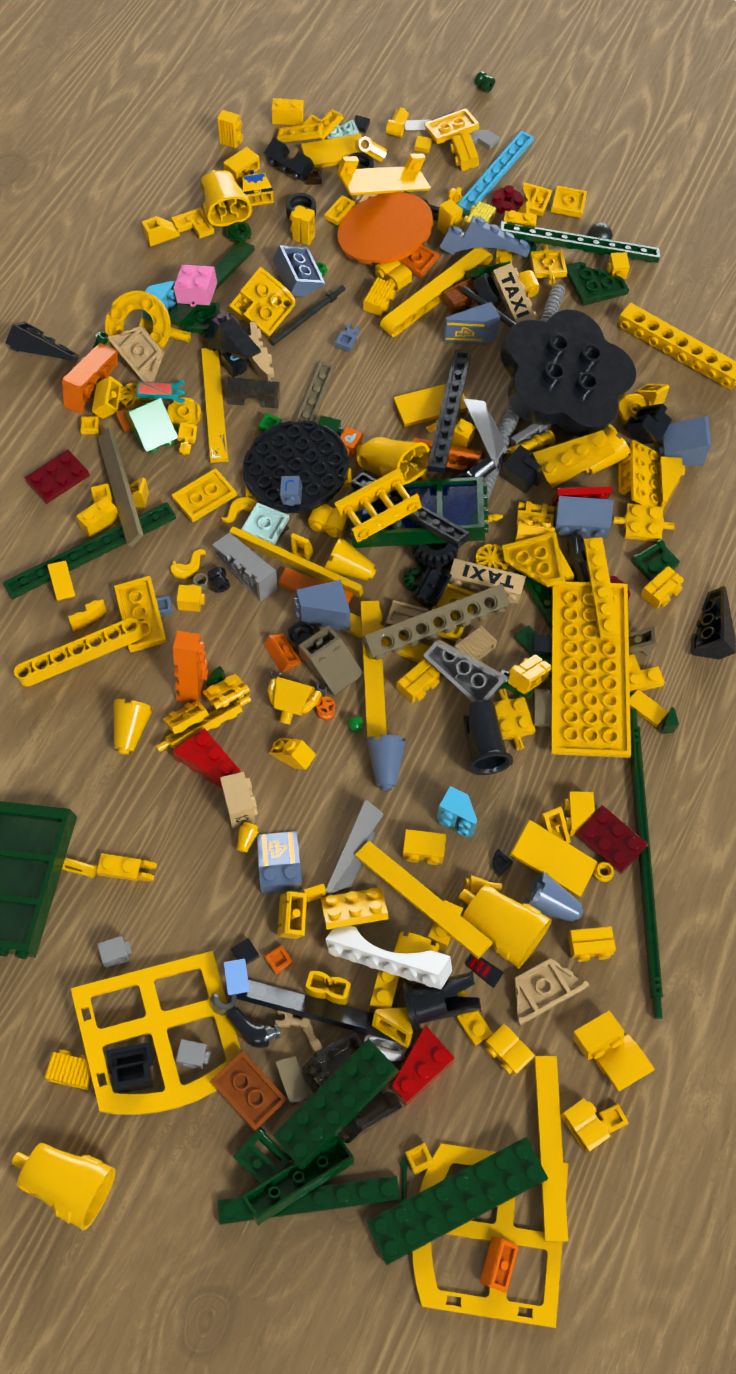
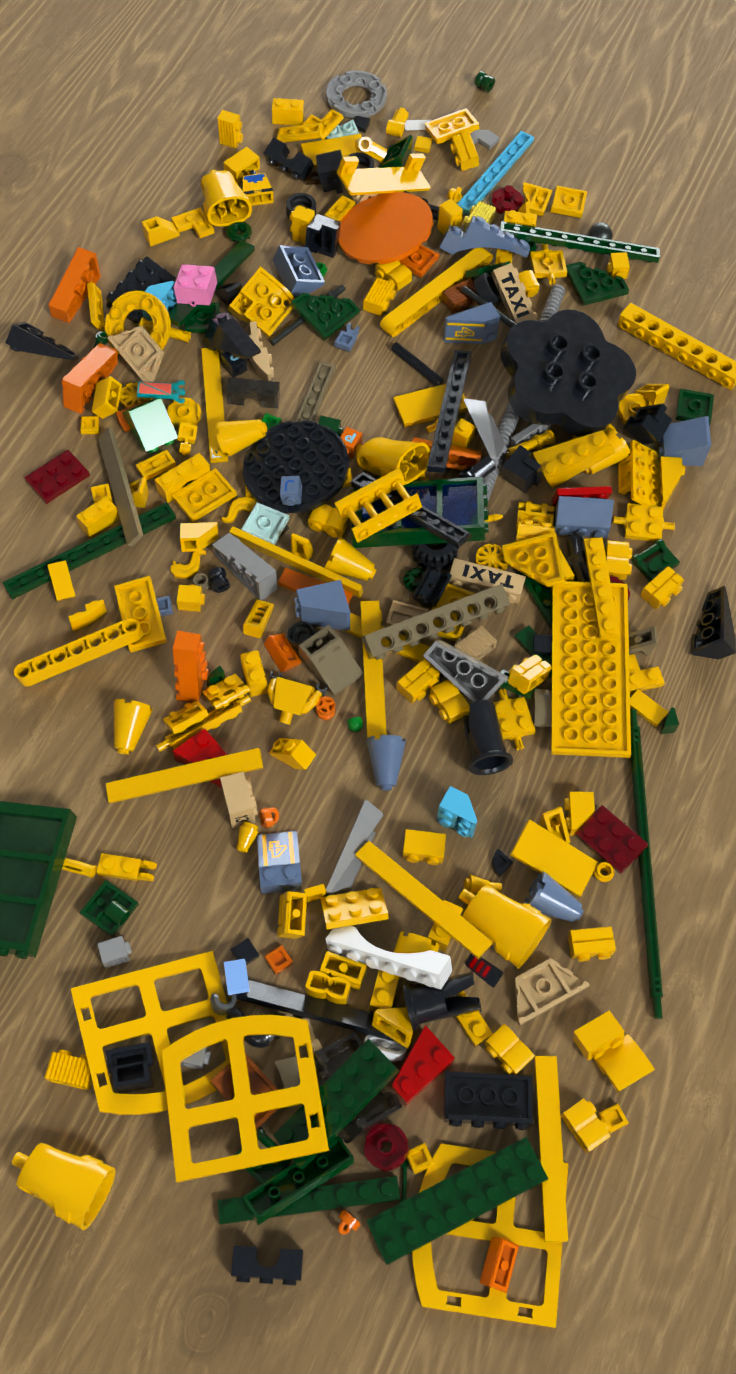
none -> orange wedge [48,247,101,323]
none -> dark green plate [79,880,139,938]
none -> yellow tile [87,282,105,331]
none -> black bracket [106,256,176,324]
none -> yellow tile [106,748,263,803]
none -> yellow plate [136,450,176,481]
none -> yellow arch [155,453,210,503]
none -> yellow window [162,1015,329,1183]
none -> yellow slope [180,522,219,552]
none -> black slope [215,282,242,307]
none -> yellow cone [216,419,267,457]
none -> black arch [231,1246,303,1286]
none -> yellow brick [240,650,268,697]
none -> yellow slope [243,599,274,638]
none -> orange tile [259,807,279,829]
none -> dark green plate [290,293,361,341]
none -> black plate [305,214,341,258]
none -> black plate [316,149,343,194]
none -> yellow brick [320,951,367,990]
none -> light grey plate [326,70,387,118]
none -> orange tile [338,1210,361,1235]
none -> dark red plate [364,1123,409,1171]
none -> dark green slope [379,135,413,168]
none -> black axle [392,342,444,386]
none -> yellow brick [429,679,470,724]
none -> black bracket [444,1071,534,1130]
none -> yellow brick [605,540,632,580]
none -> dark green plate [675,389,714,426]

